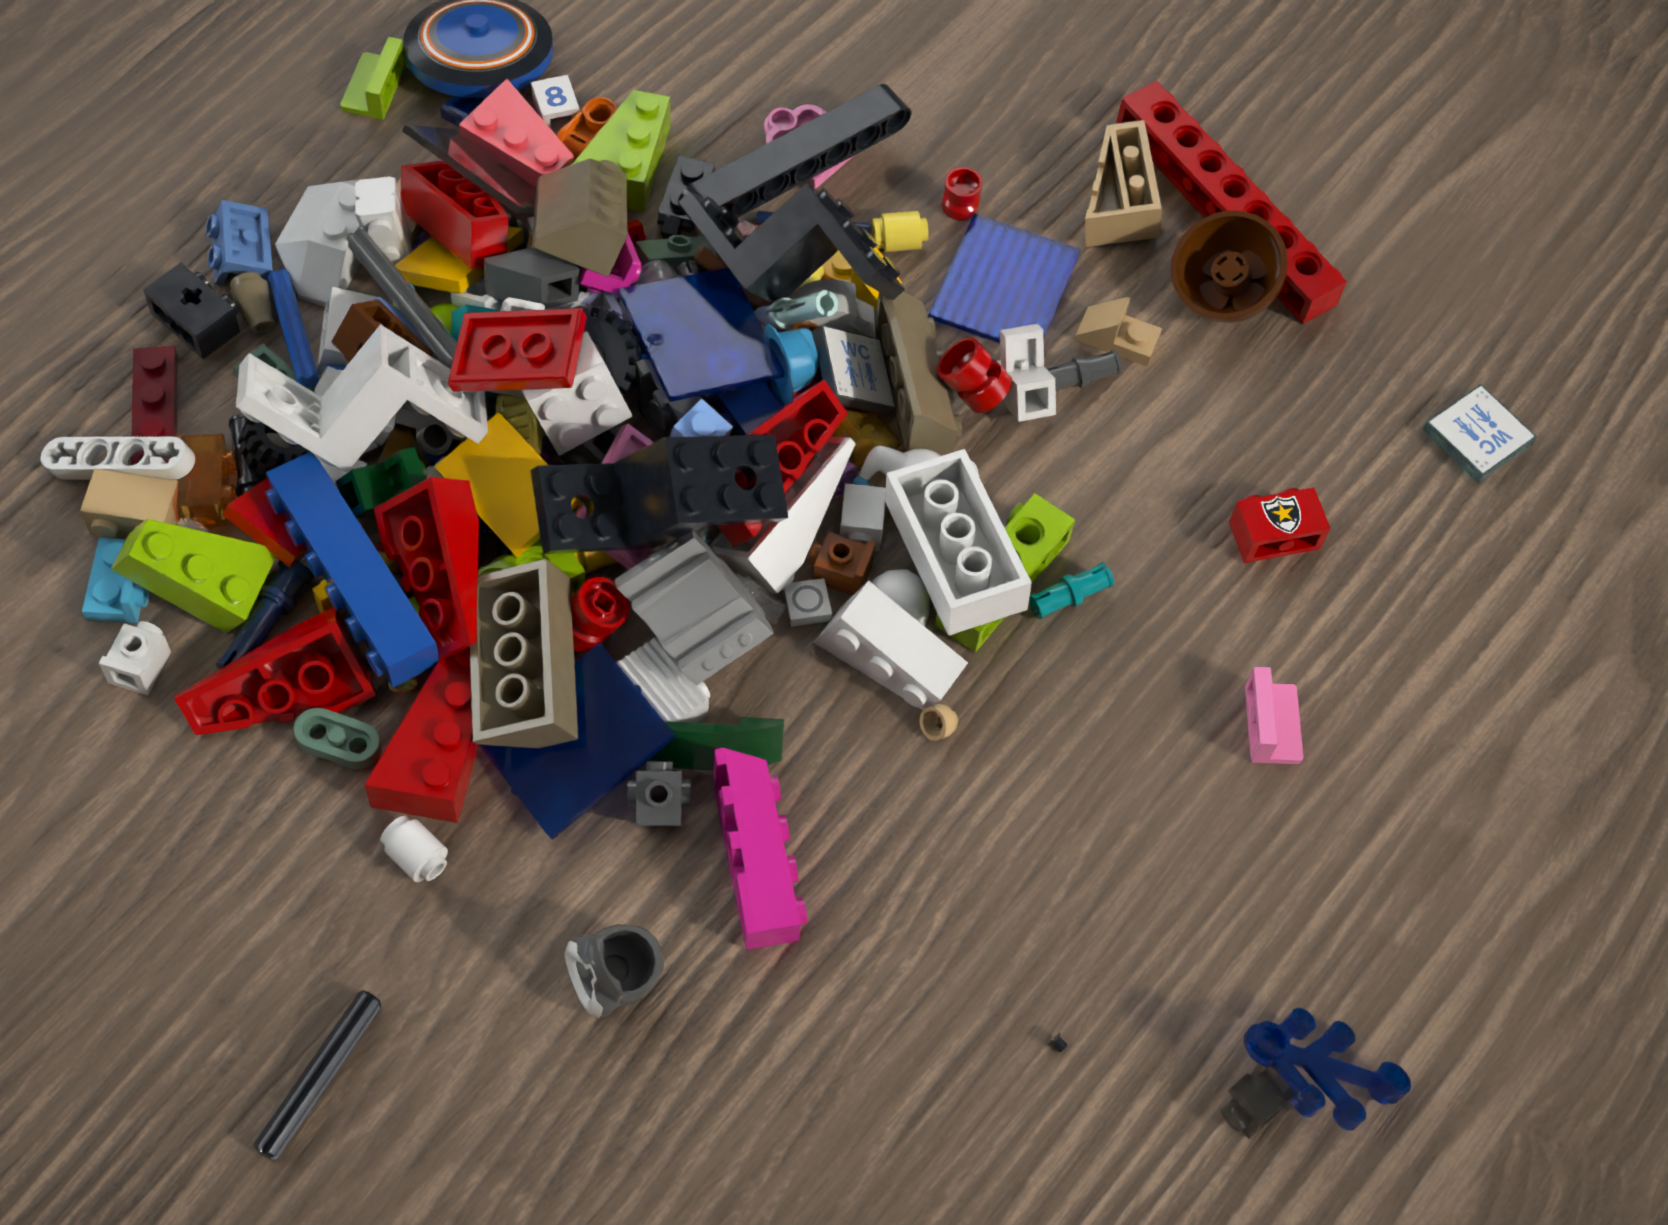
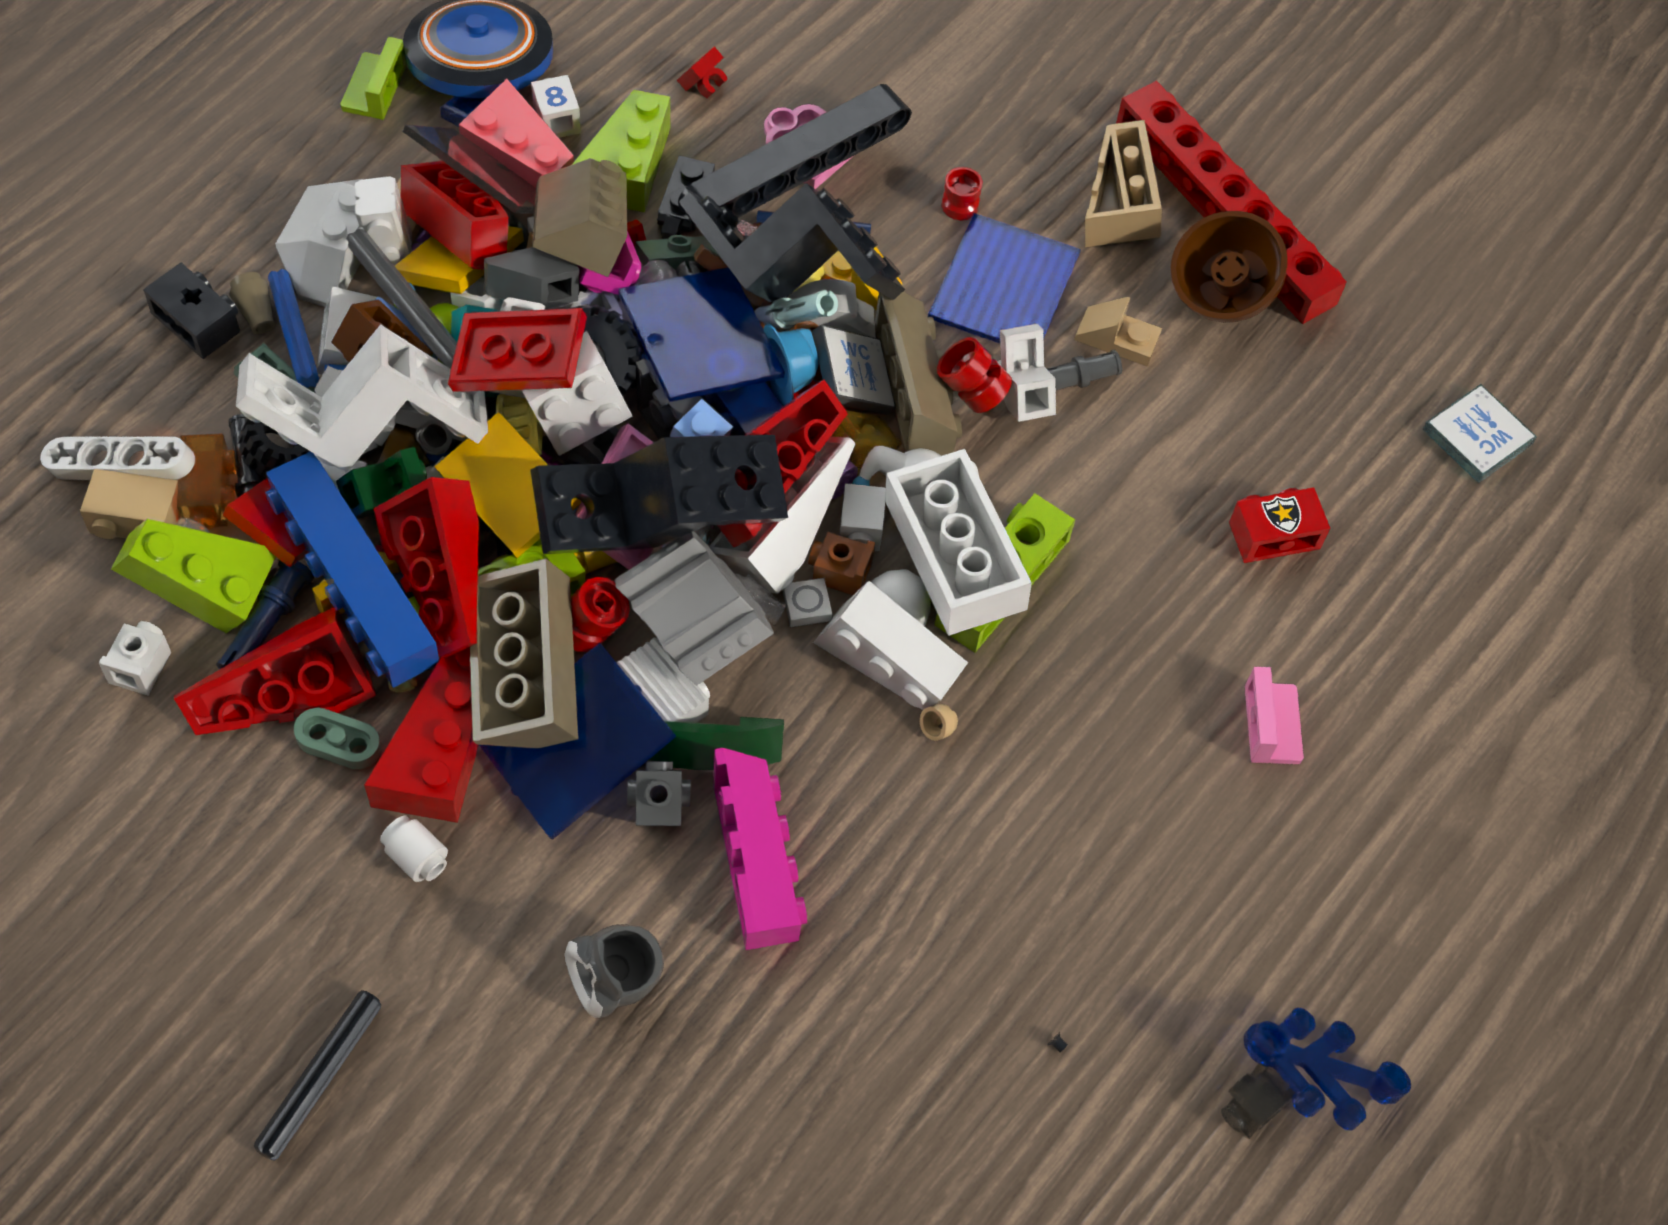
medium azure bracket [82,538,149,623] -> none
dark red plate [131,346,178,480] -> none
medium blue bracket [206,200,273,285] -> none
orange piece [557,97,617,160] -> none
light yellow brick [872,211,929,252] -> none
teal pin [1029,562,1114,620] -> none
none -> red tile [677,46,728,98]

